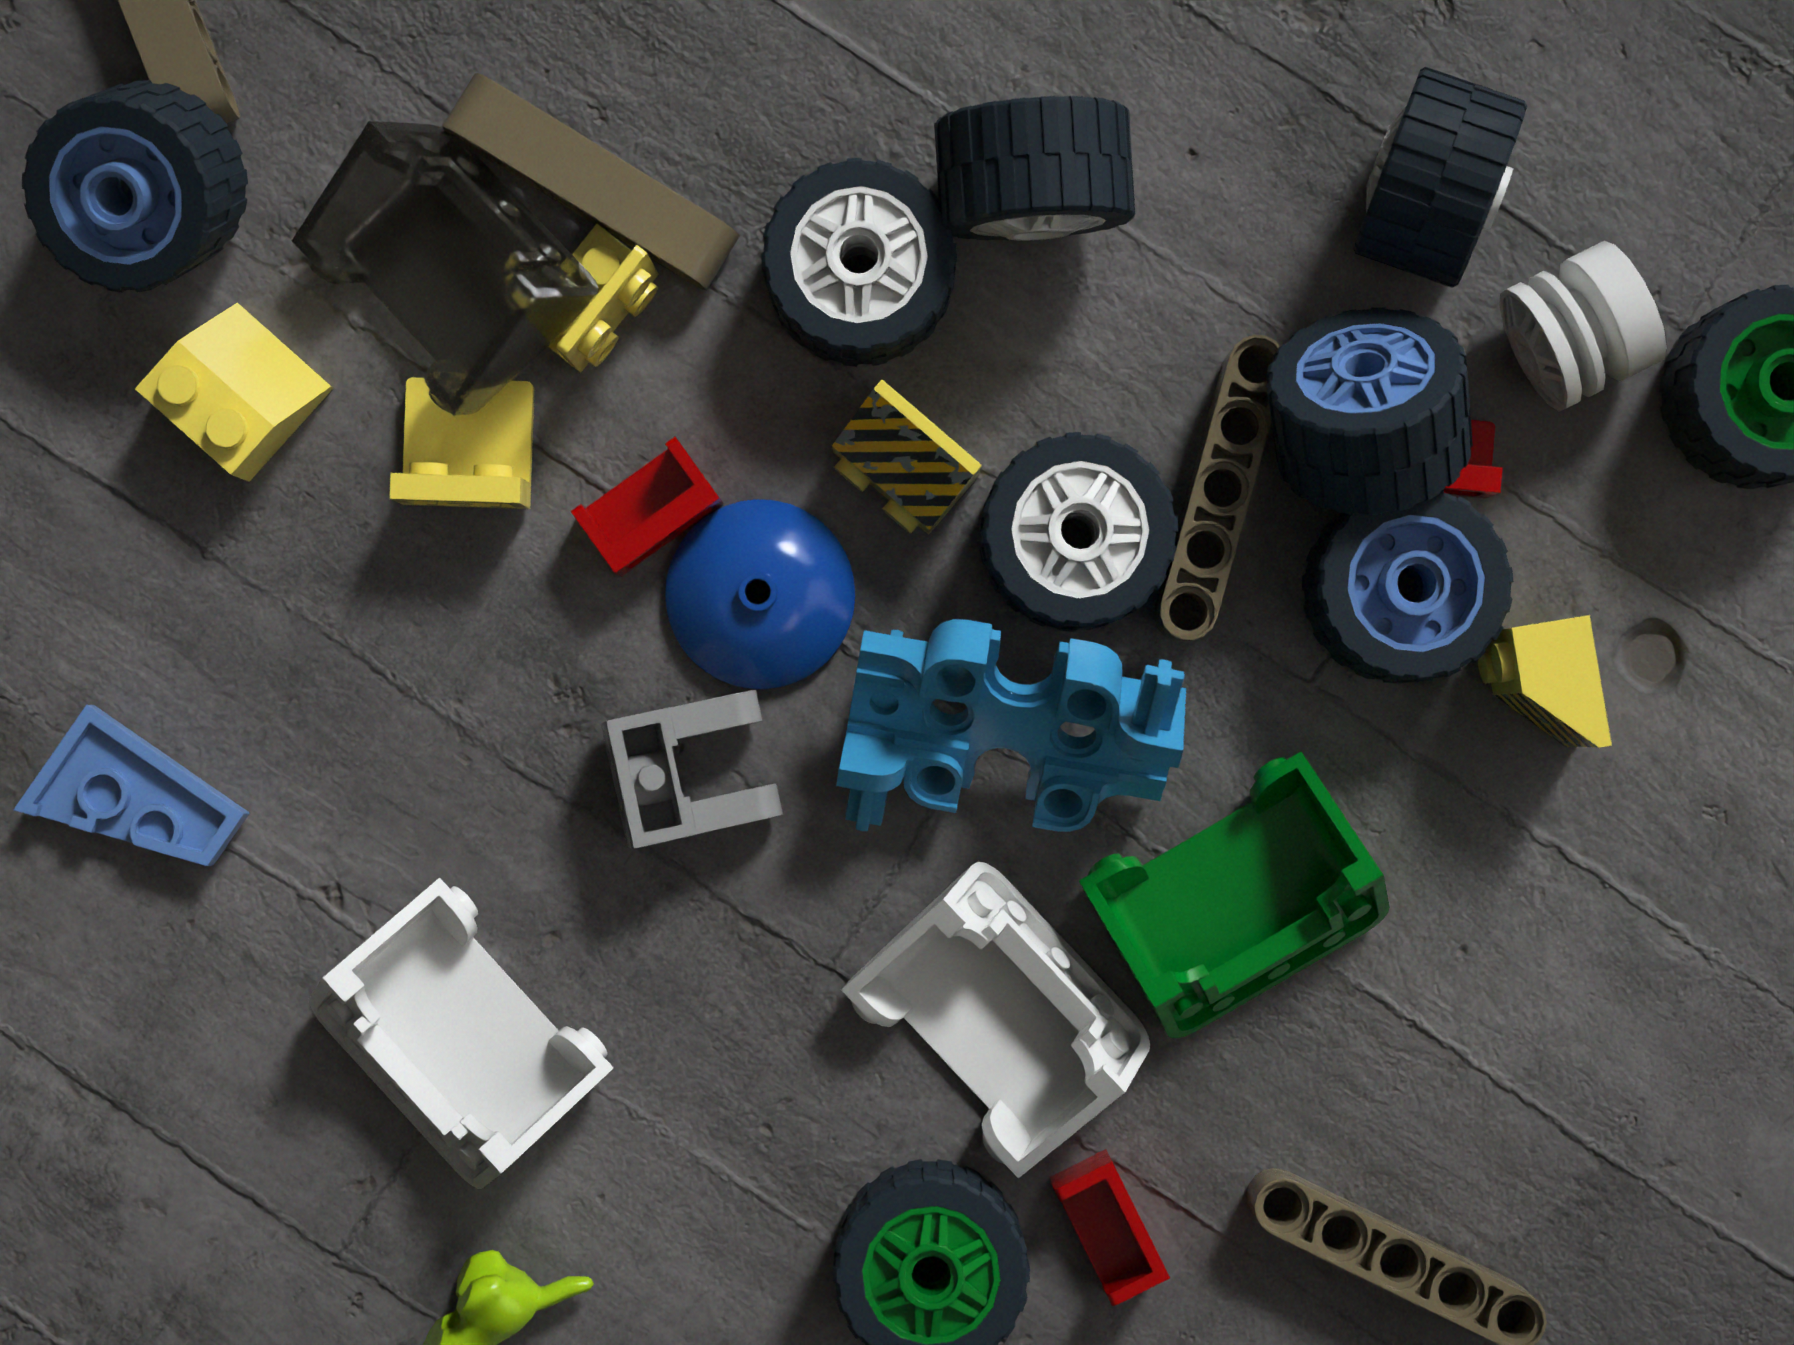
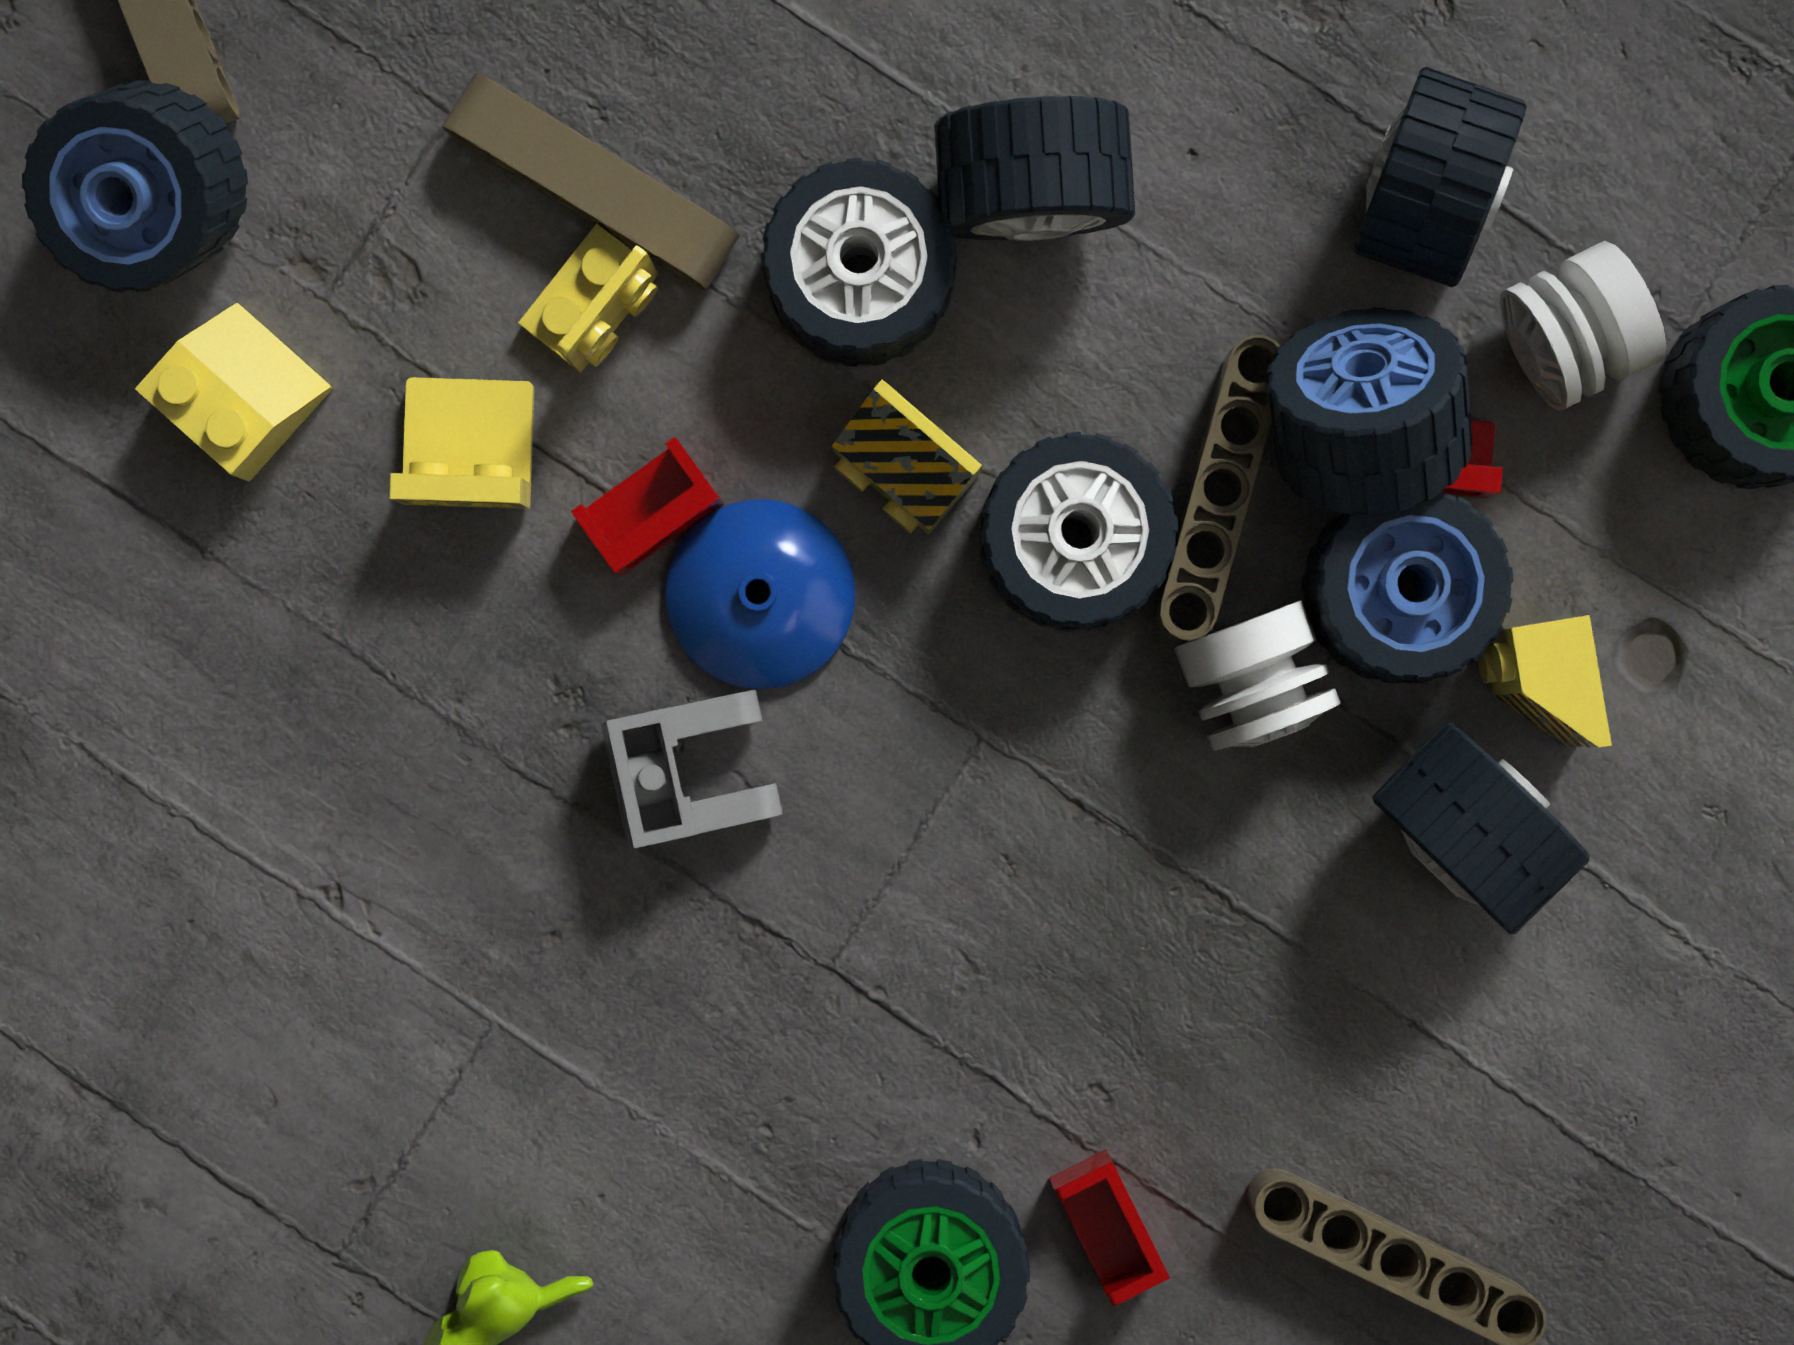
medium blue wing [13,705,250,866] -> none
clear smoke windscreen [292,121,599,416] -> none
white windscreen [309,878,613,1189] -> none
dark azure gear [836,619,1186,832] -> none
white windscreen [841,862,1150,1179] -> none
green windscreen [1079,752,1390,1039] -> none
none -> white wheel [1174,600,1341,751]
none -> black wheel [1372,723,1590,934]

